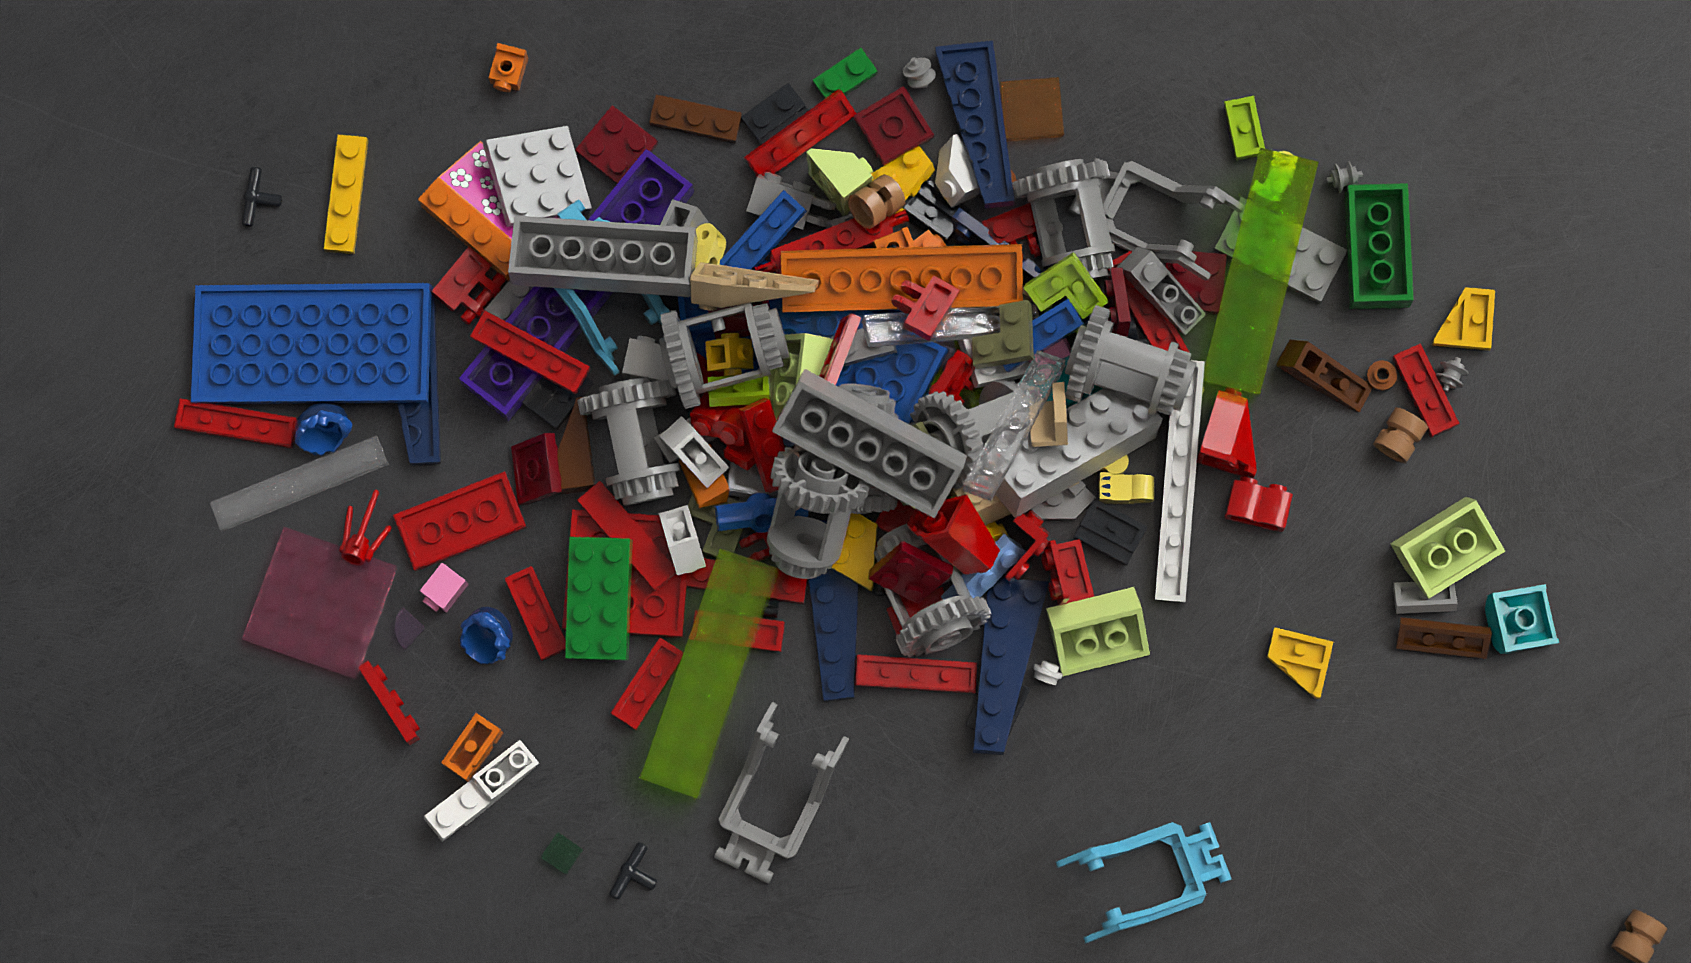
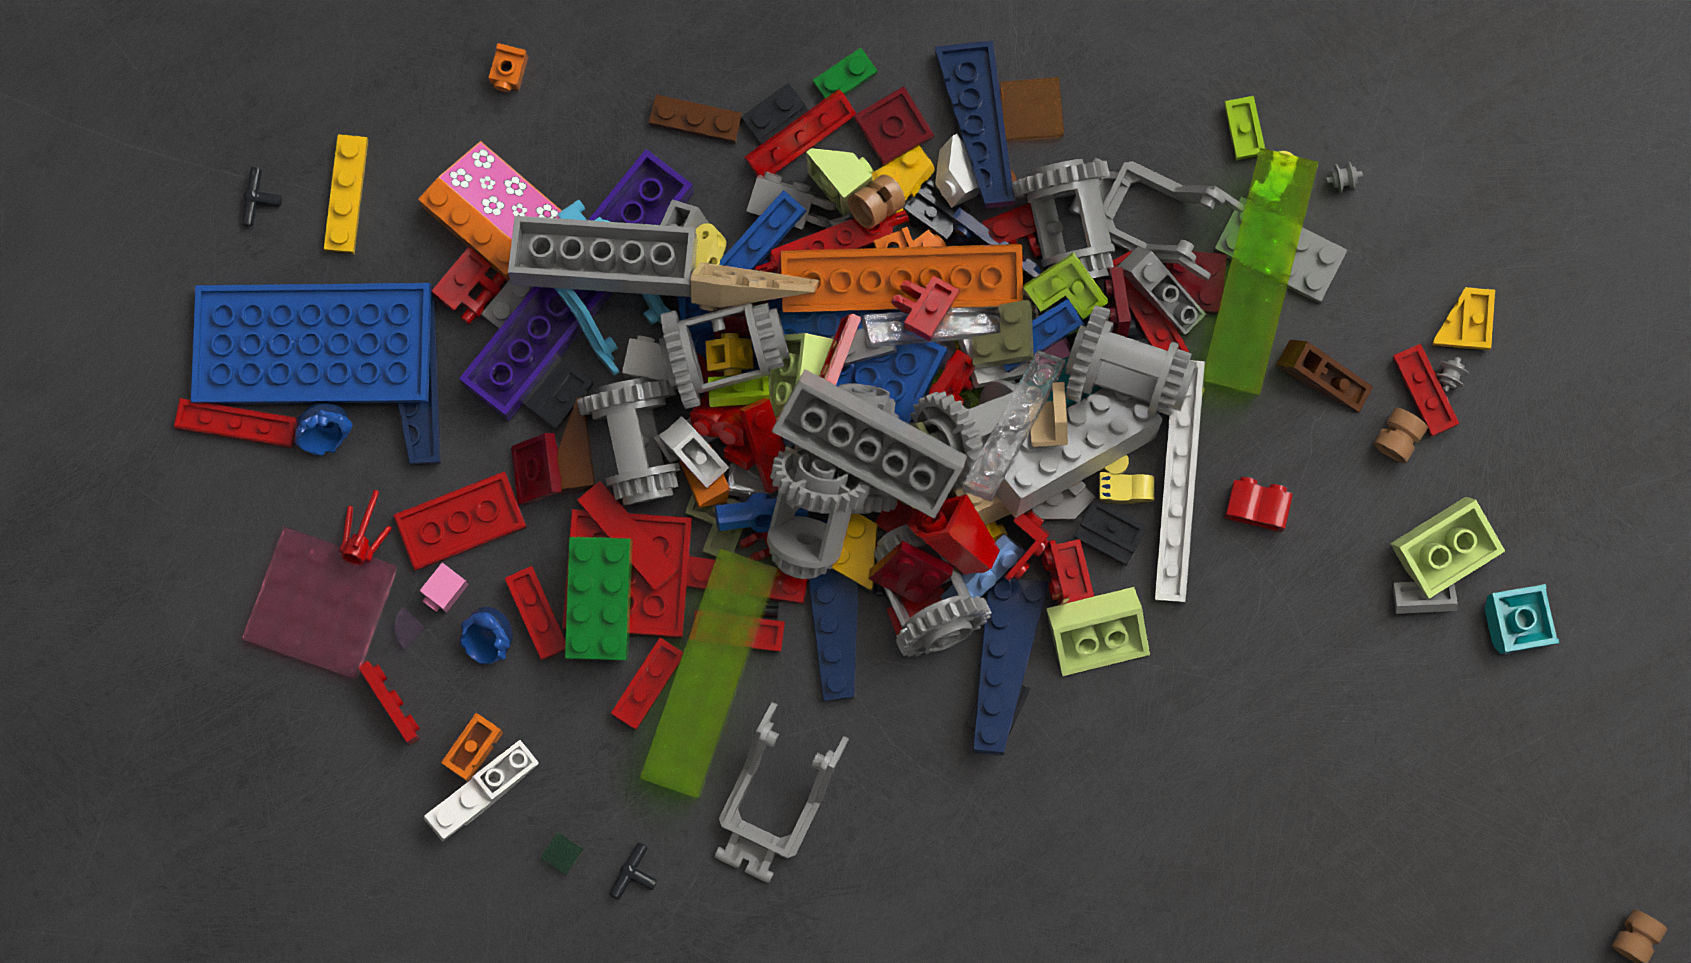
clear plate [210,435,389,531] -> none
red plate [470,310,590,395] -> none
plate [483,126,592,227] -> none
dark red plate [575,105,659,185] -> none
white slope [659,505,706,575] -> none
red tile [855,654,977,694] -> none
light grey wheel [903,58,936,88] -> none
white plate [1033,661,1063,685] -> none
medium azure piece [1056,822,1231,943] -> none
red slope [1197,388,1257,479] -> none
yellow wing [1267,627,1333,699] -> none
green brick [1345,183,1414,309] -> none
dark orange plate [1367,360,1397,391] -> none
reddish brown plate [1396,617,1491,659] -> none

